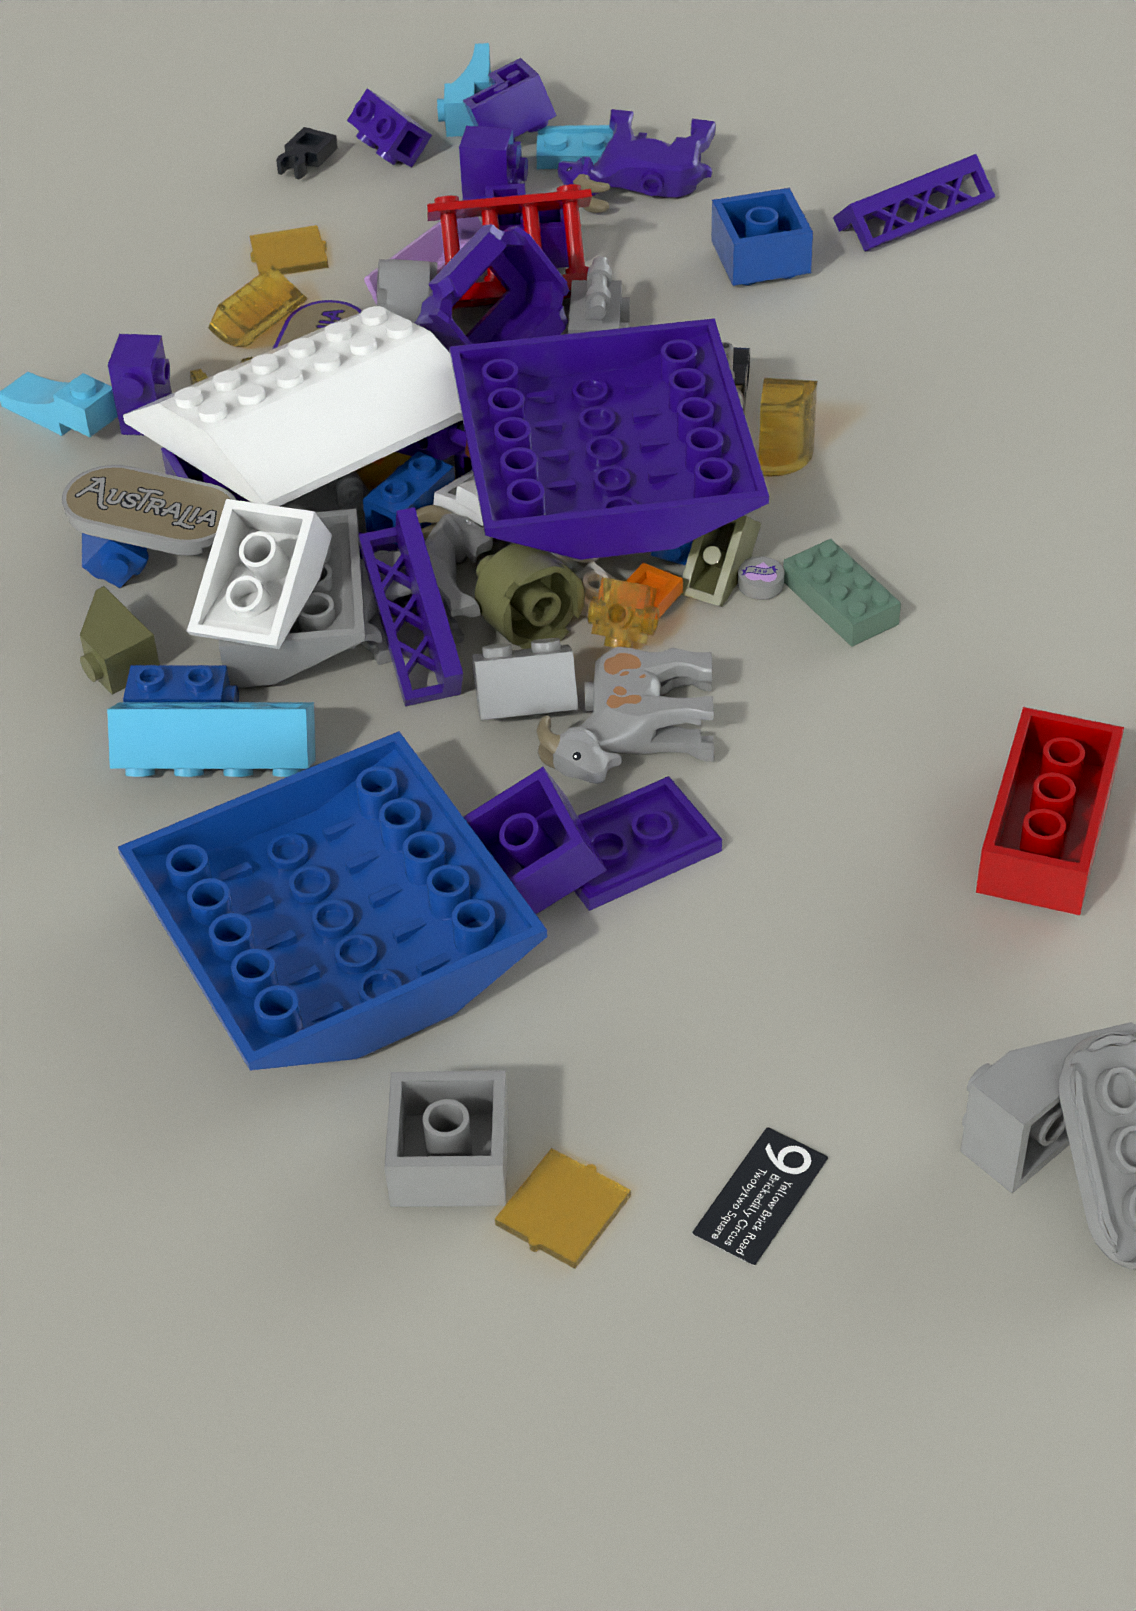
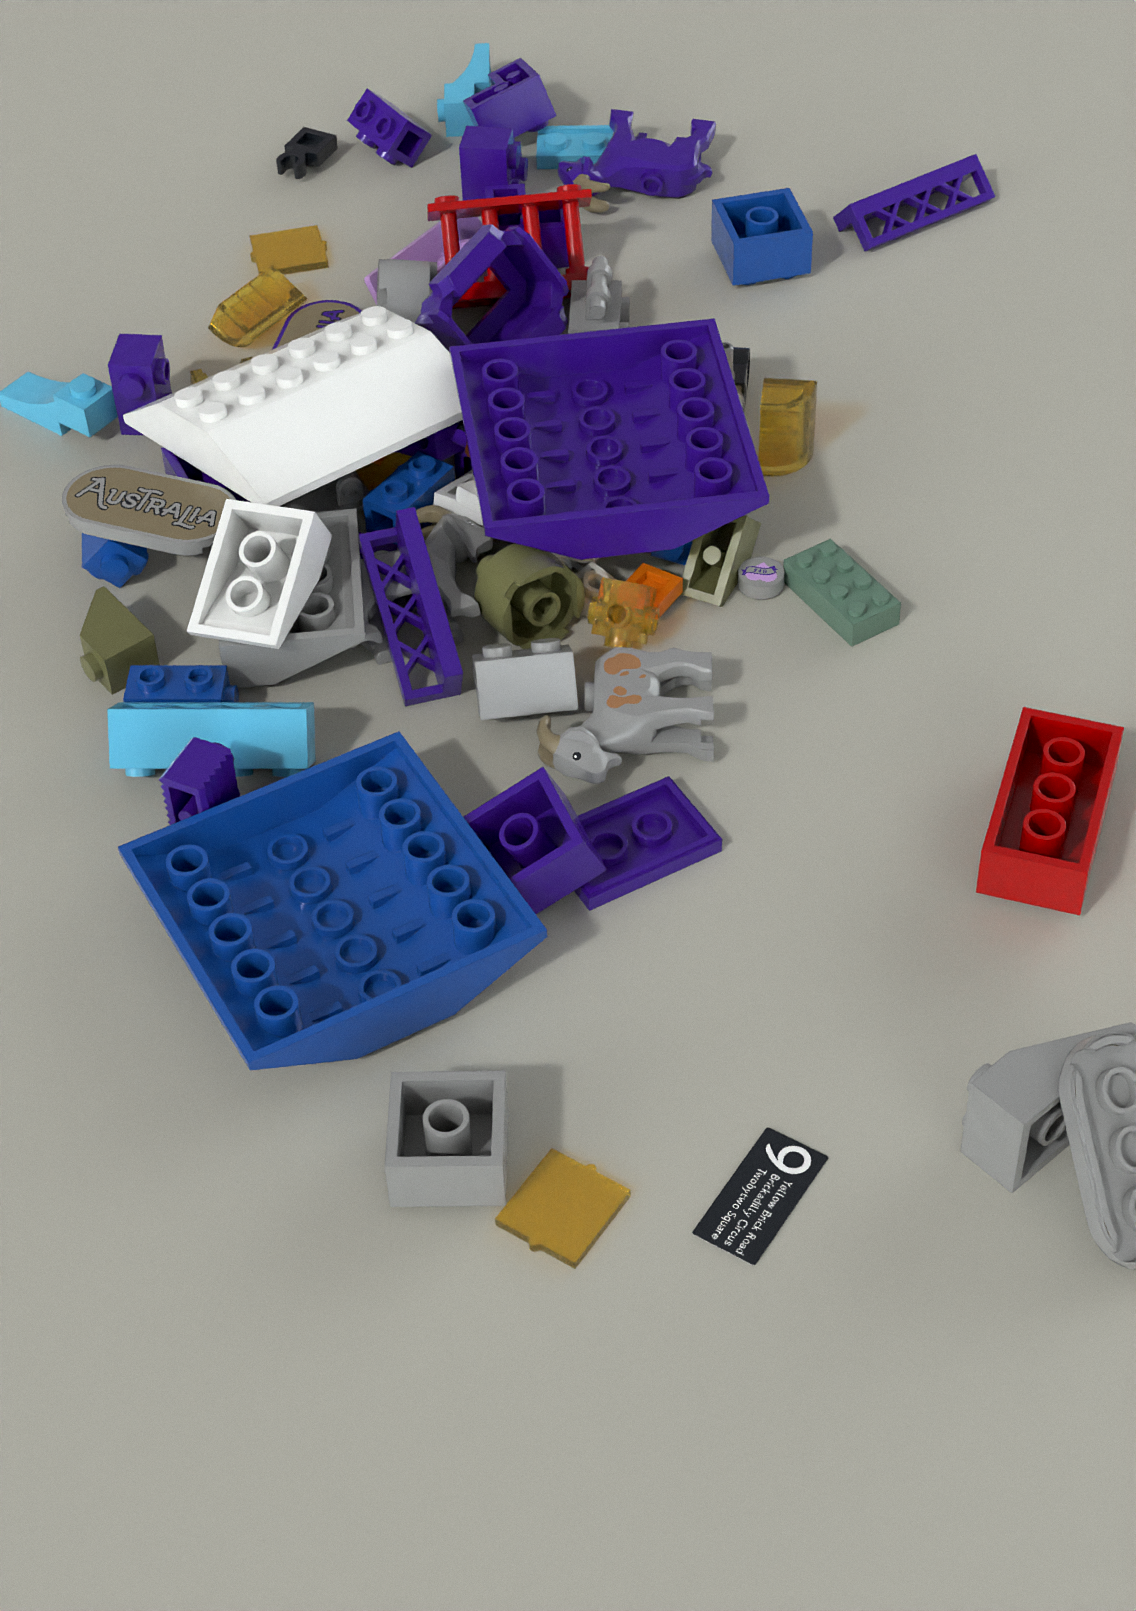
none -> dark purple brick [159,737,240,825]

